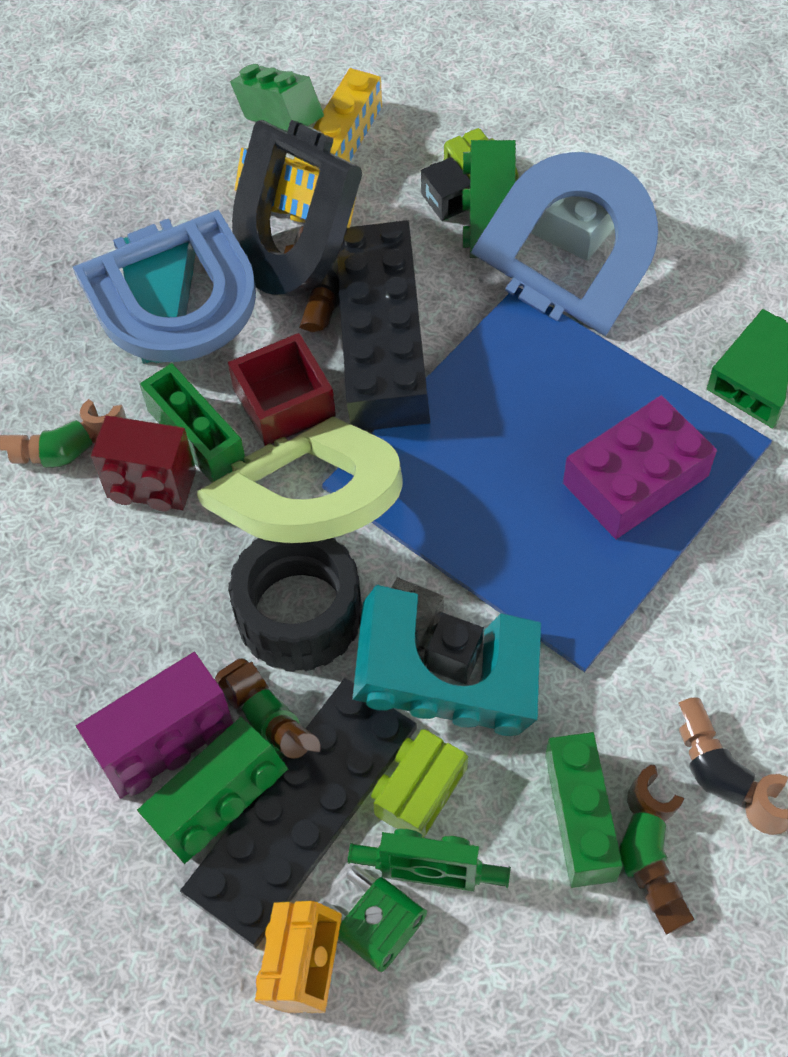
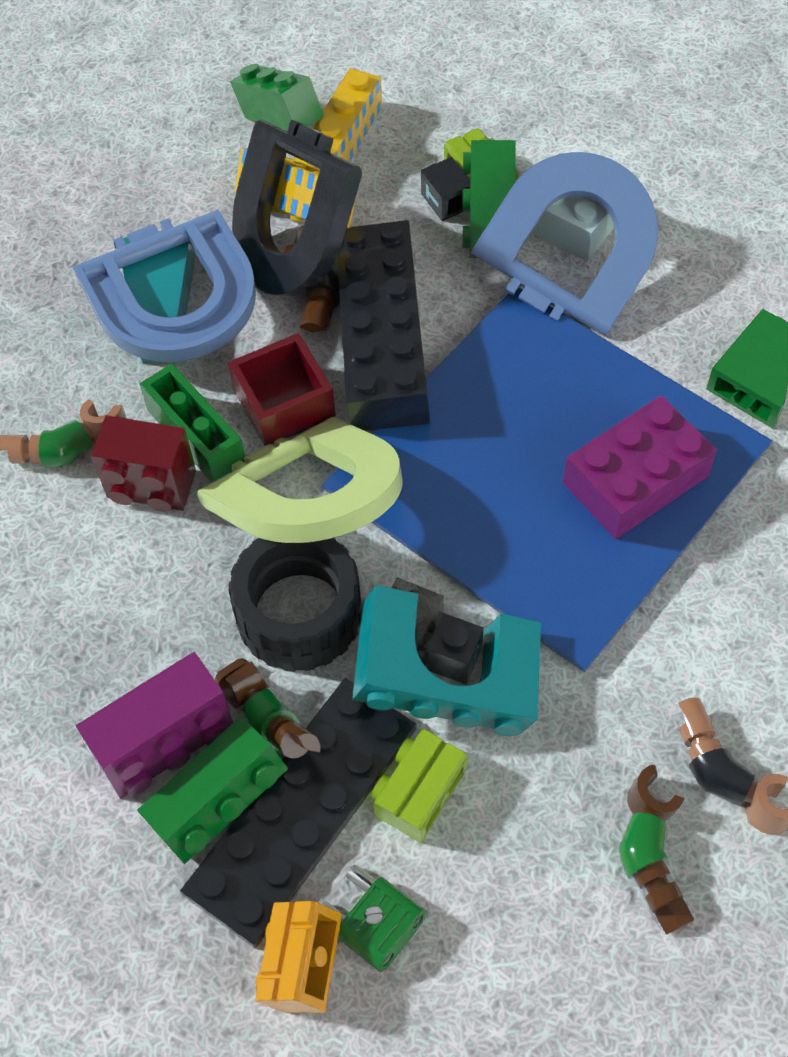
green plate [347,829,511,892] -> none
green brick [545,732,623,888] -> none

